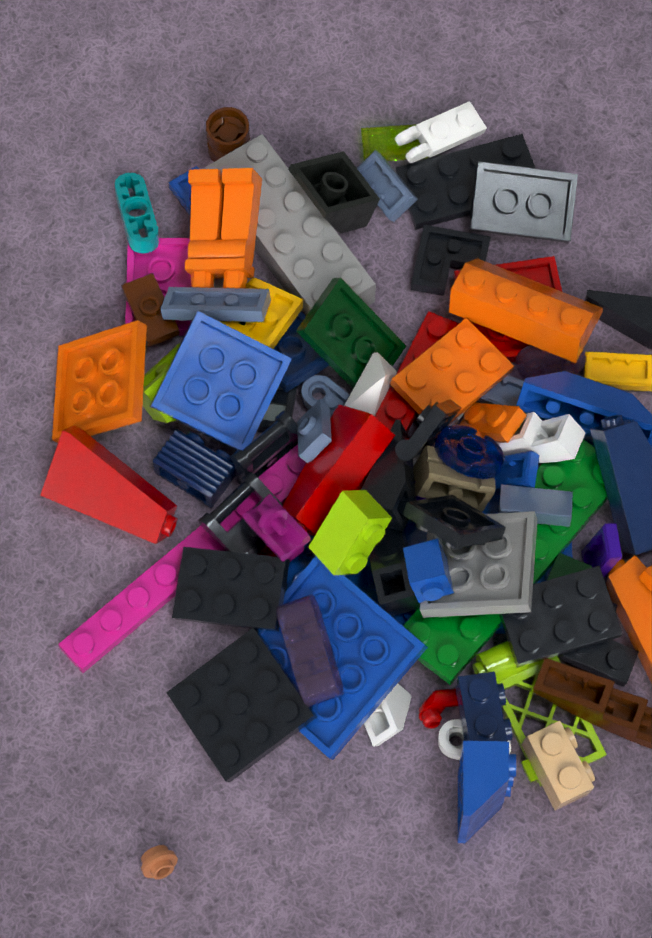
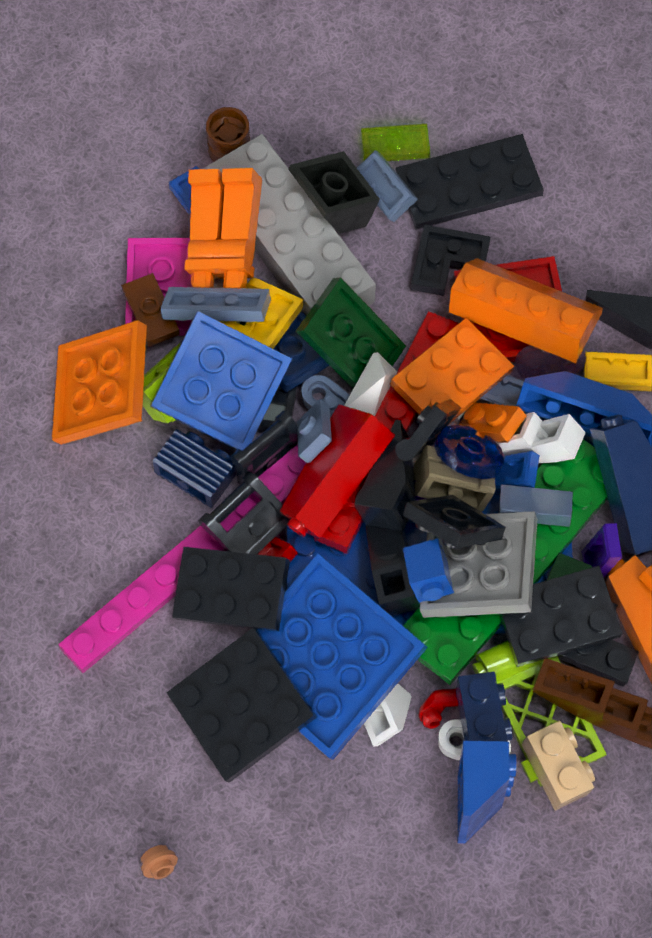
slope [40,425,178,544] -> none
teal beam [115,173,159,253] -> none
magenta hips [242,494,311,562] -> none
clear purple beam [276,594,344,707] -> none
lime brick [308,490,392,575] -> none
white hinge [395,101,487,163] -> none
plate [469,161,578,243] -> none

